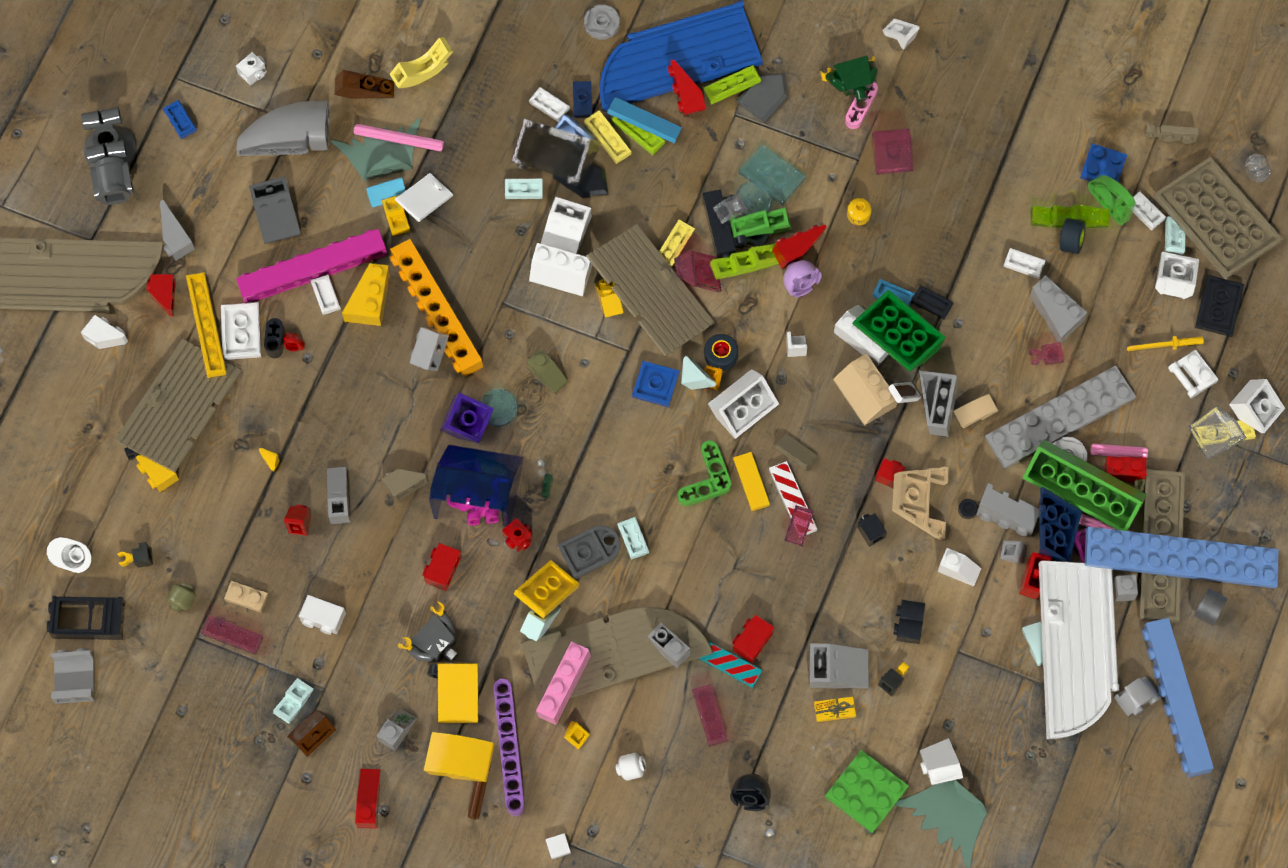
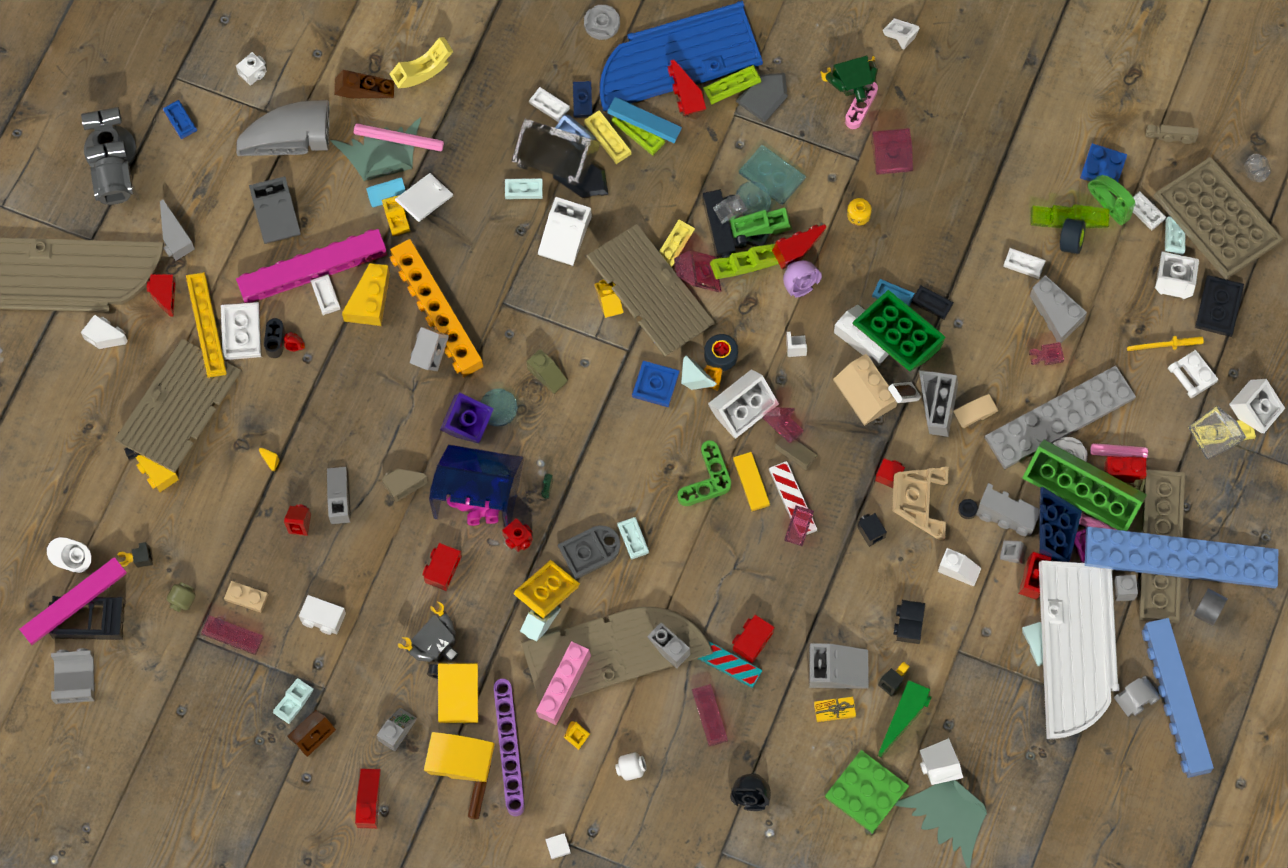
white slope [529,243,593,296] -> none
none -> dark pink tile [19,557,127,645]
none -> clear pink slope [763,407,804,443]
none -> green slope [878,680,932,758]

